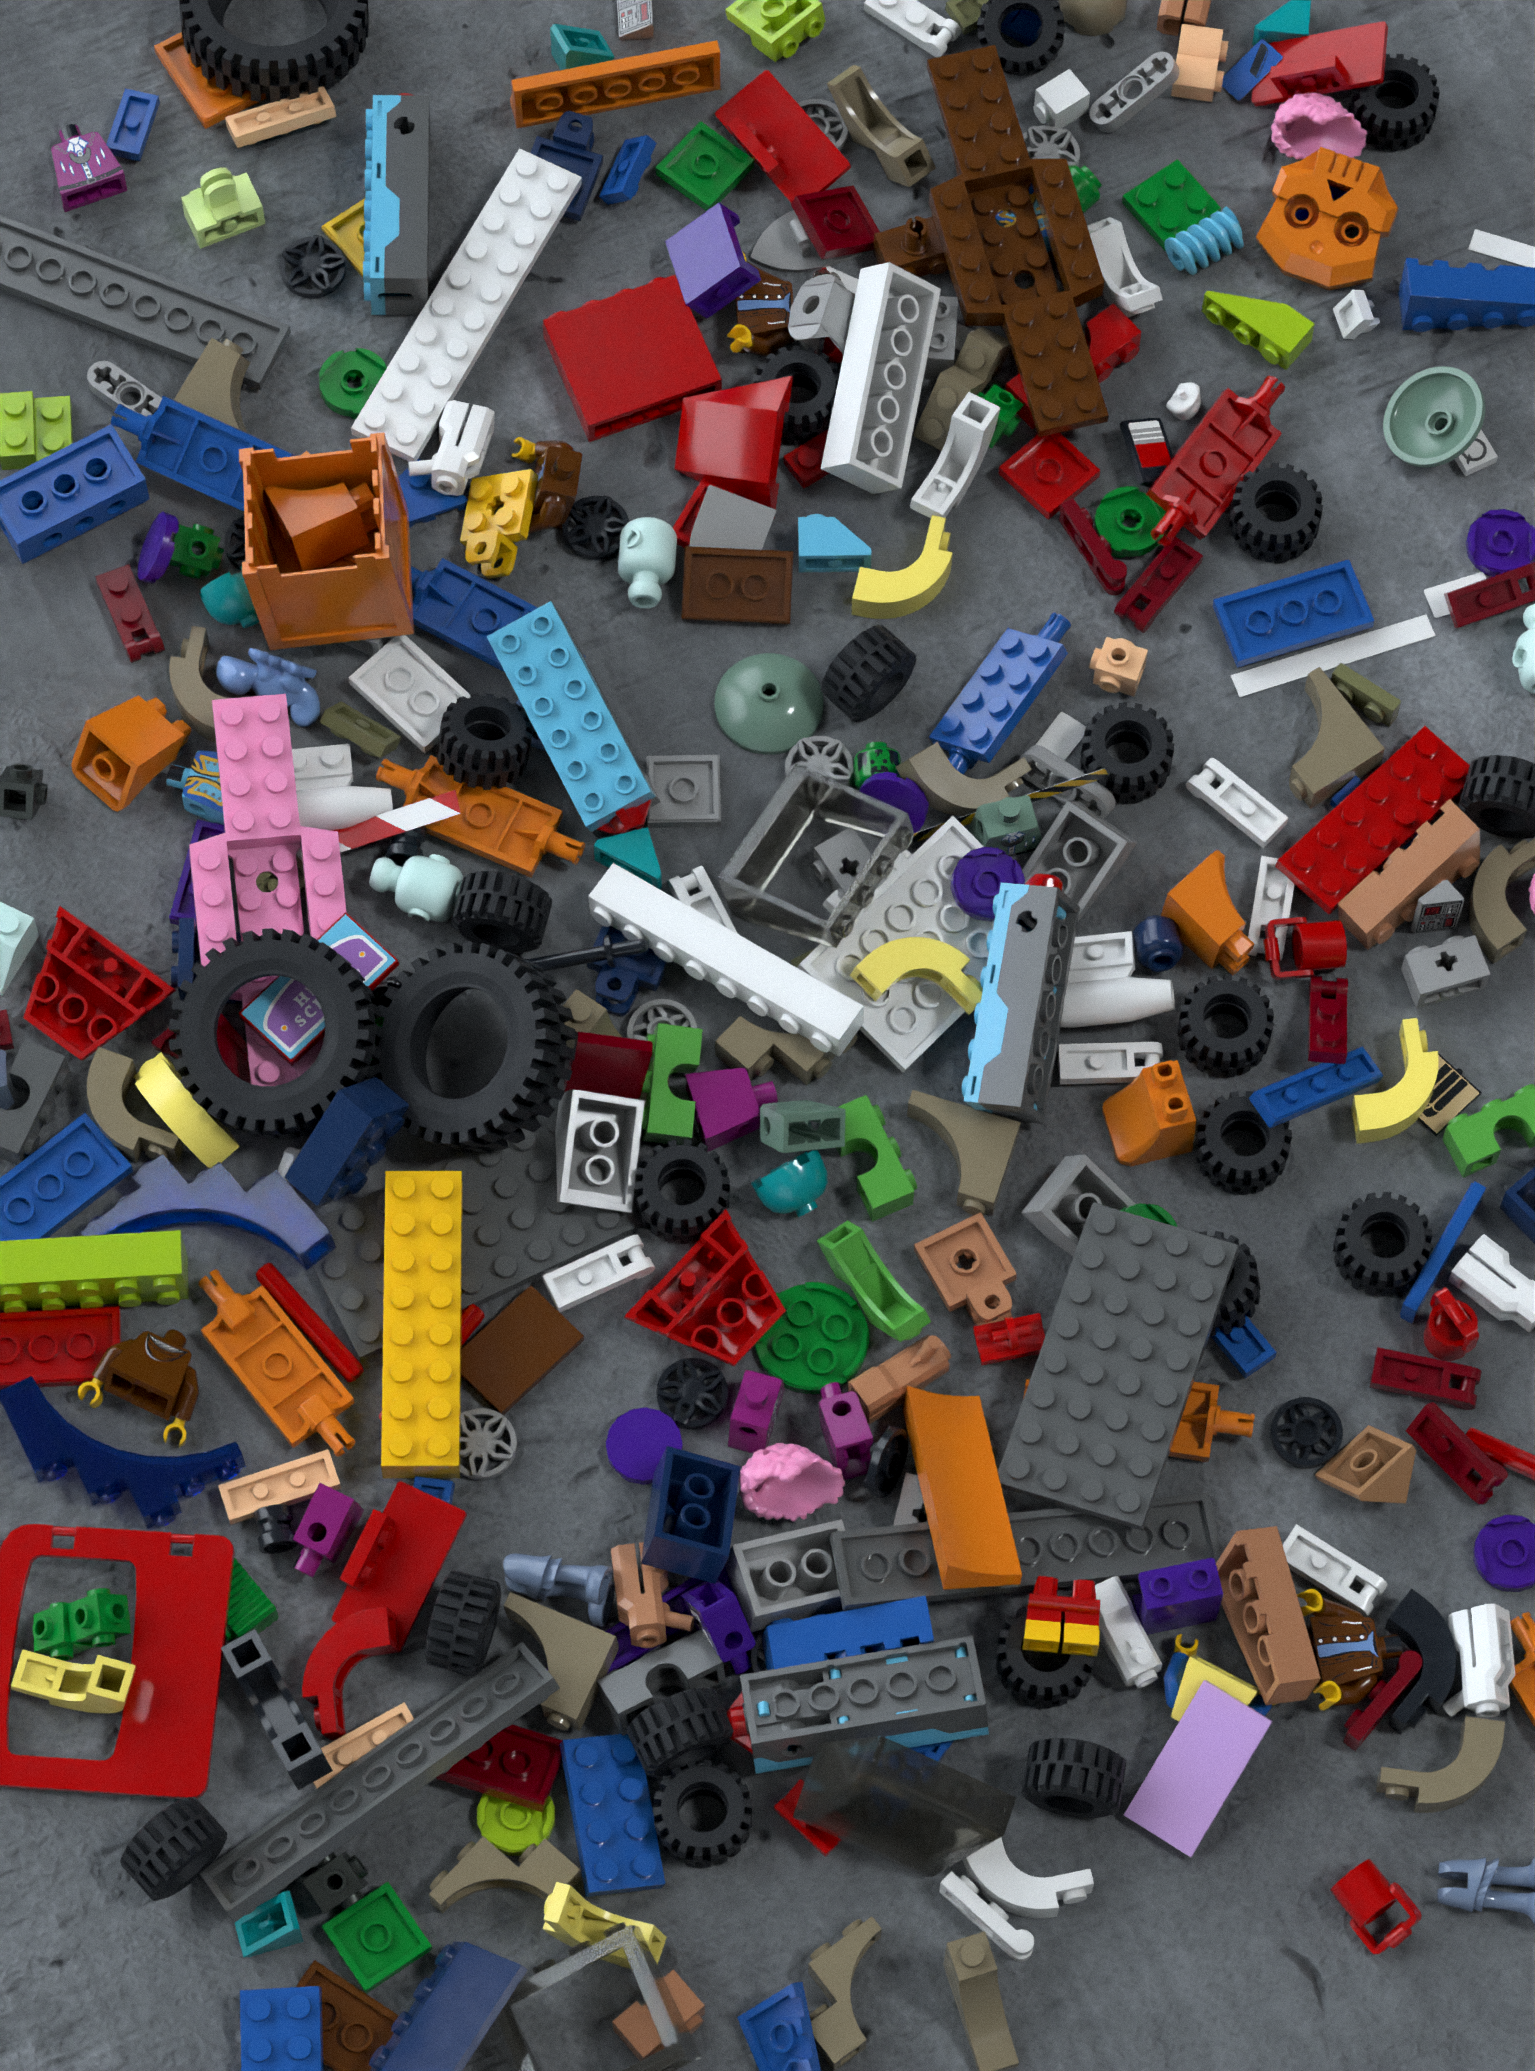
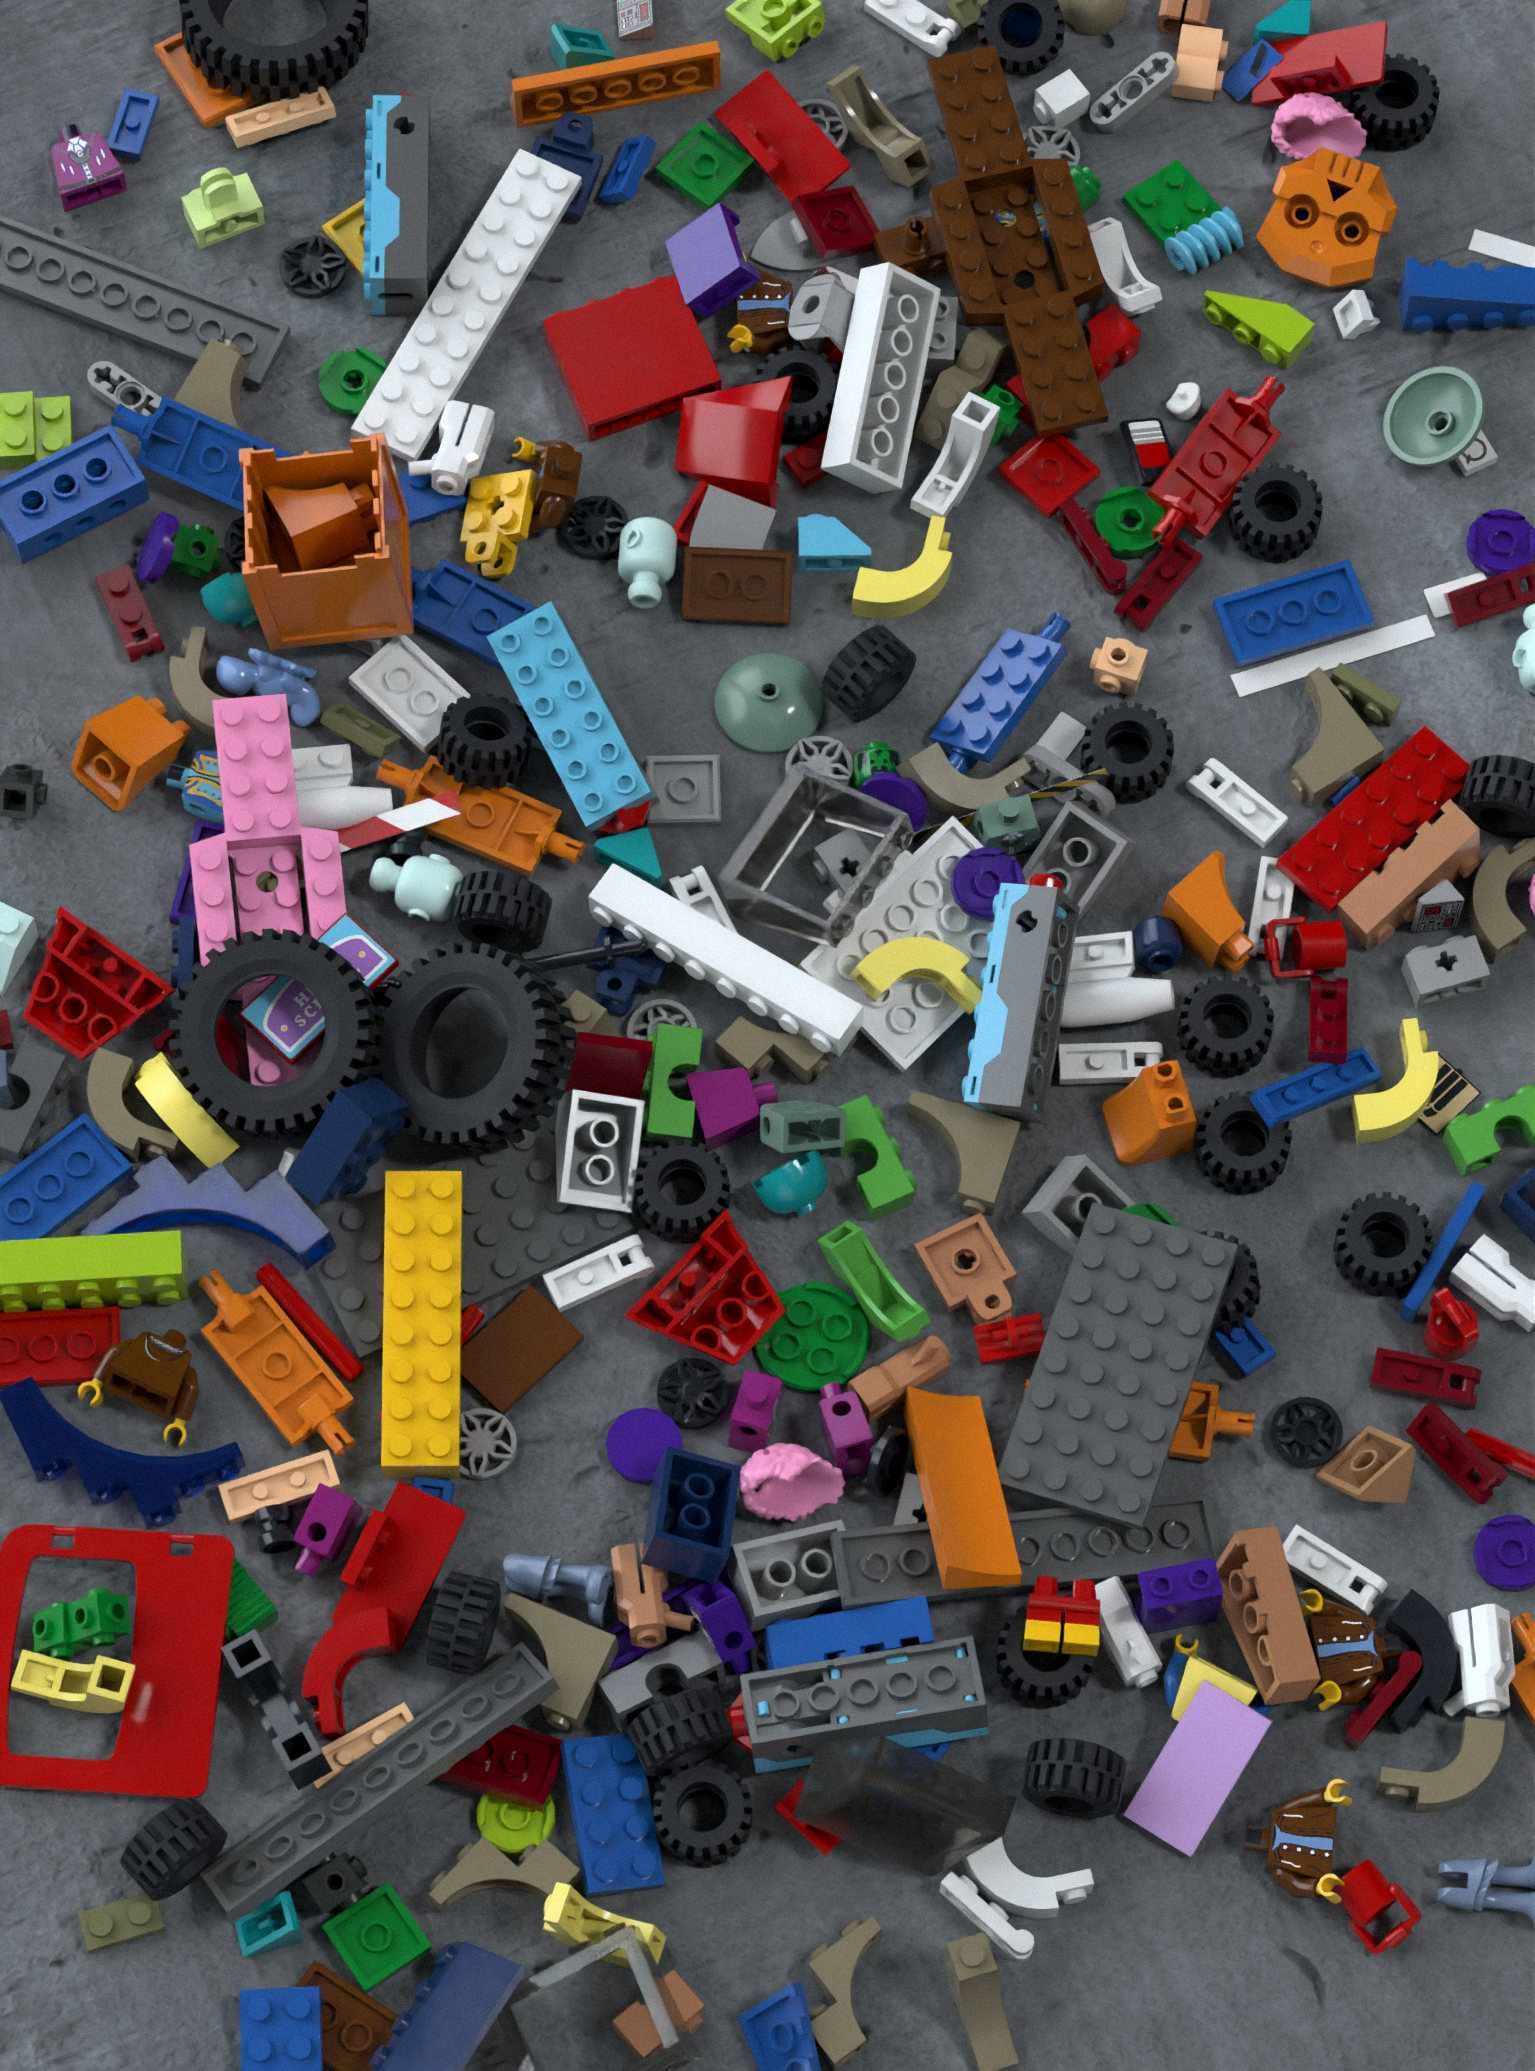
none -> olive plate [78,1893,166,1954]
none -> reddish brown torso [1244,1779,1352,1904]

